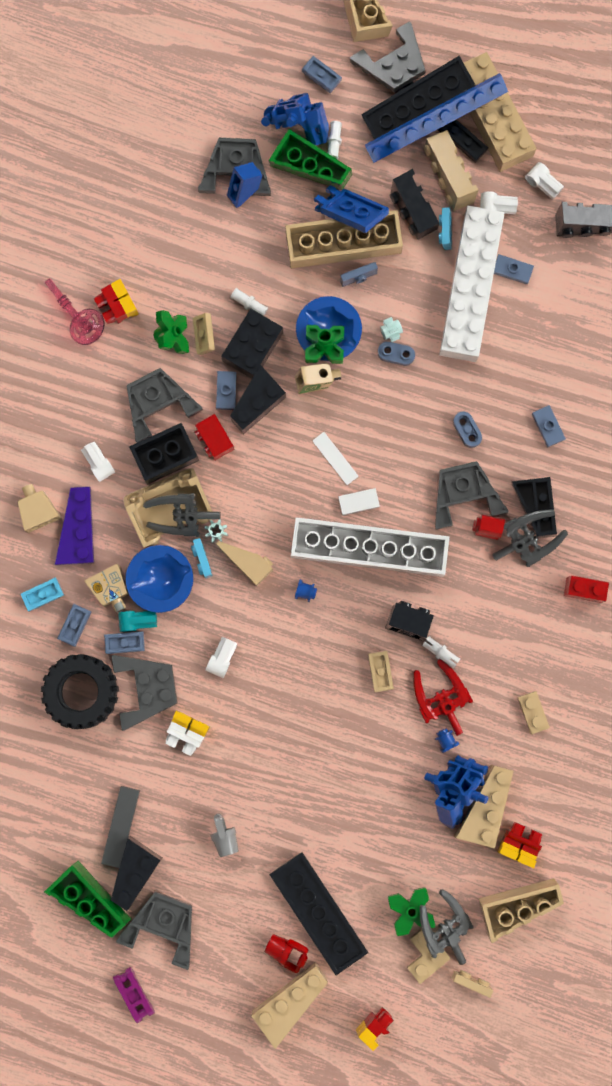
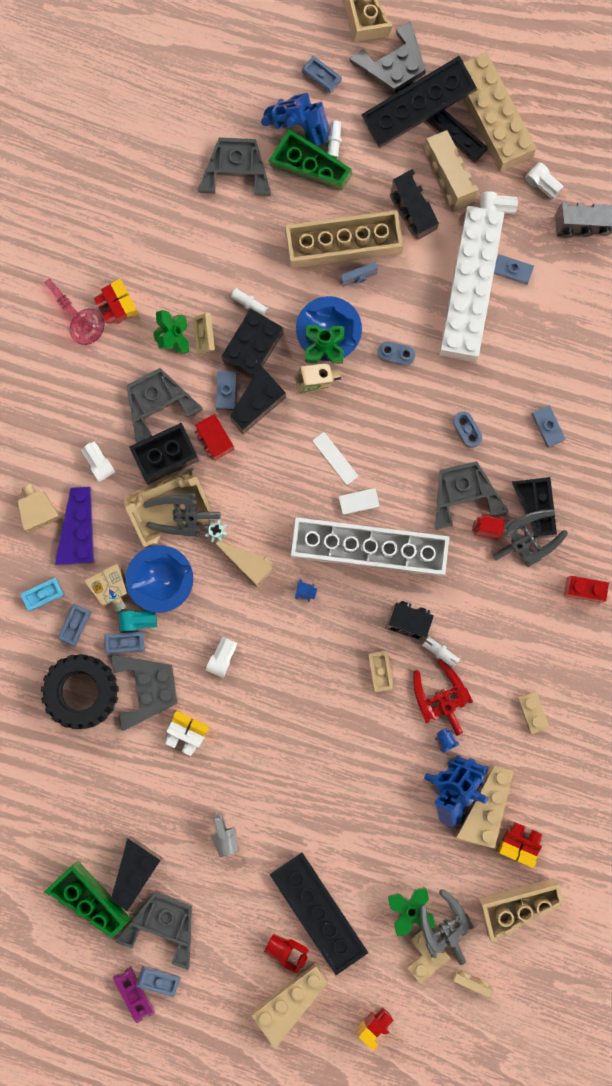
dark grey tile [101,786,140,868] -> none
medium azure plate [191,538,213,578] -> none
blue slope [227,162,262,208] -> none
blue tile [314,185,389,233] -> none
blue plate [365,73,508,163] -> none
light aqua gear [380,317,403,342] -> none
medium azure plate [439,207,452,250] -> none
none -> sand blue plate [136,966,181,997]

